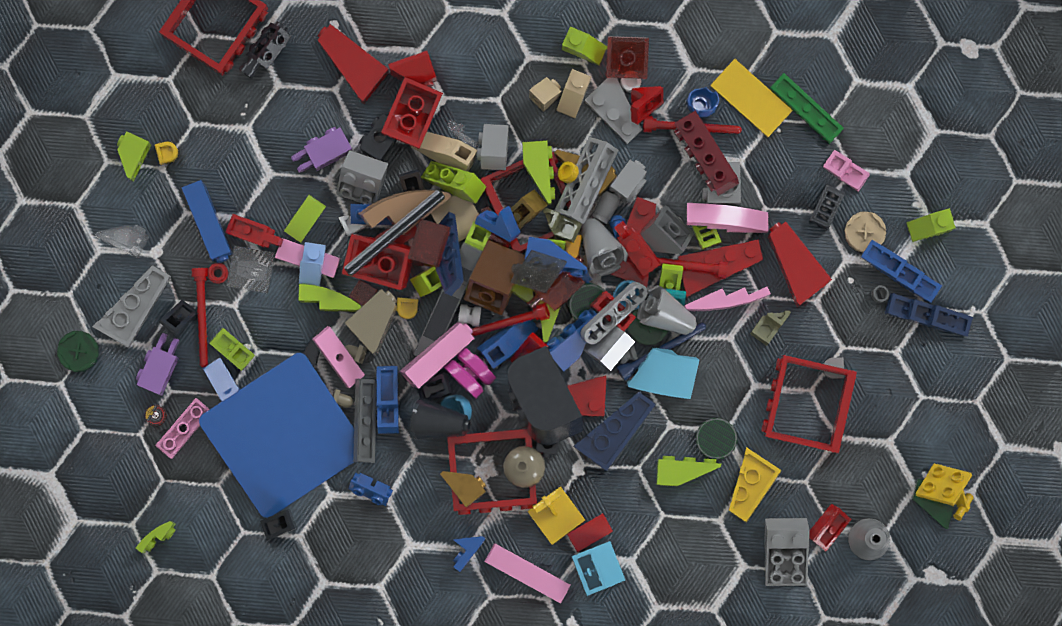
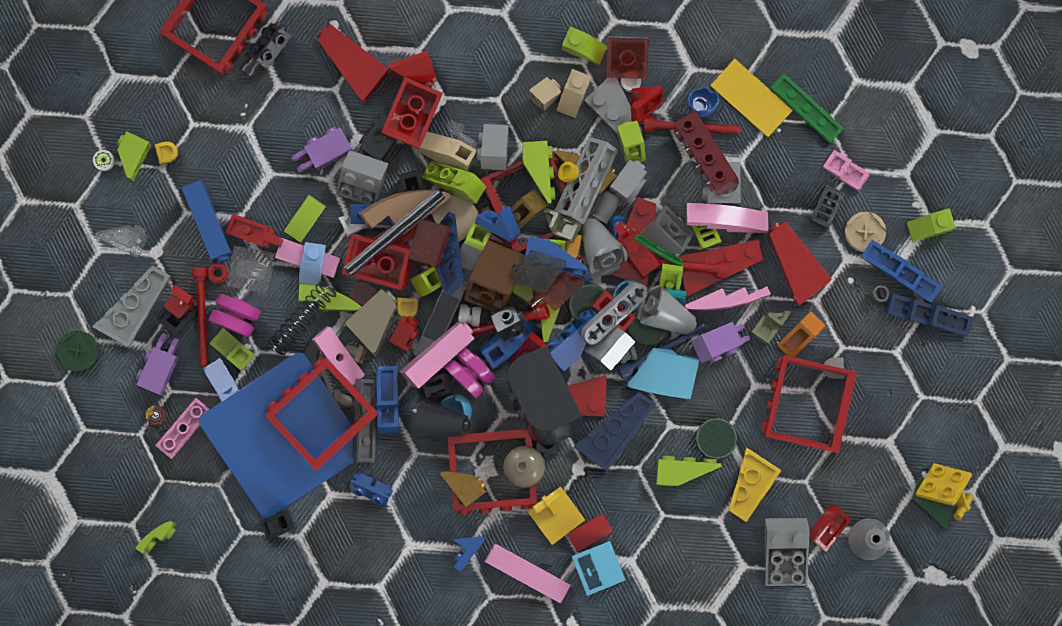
none -> tile [93,150,115,171]
none -> red slope [164,285,197,318]
none -> dark pink wheel [208,294,261,338]
none -> red window [265,357,378,471]
none -> black piece [268,281,336,355]
none -> red brick [389,315,419,351]
none -> black brick [491,305,526,342]
none -> lime slope [617,121,646,164]
none -> green piece [635,235,683,266]
none -> medium lavender hinge [691,322,750,364]
none -> orange slope [777,311,826,357]

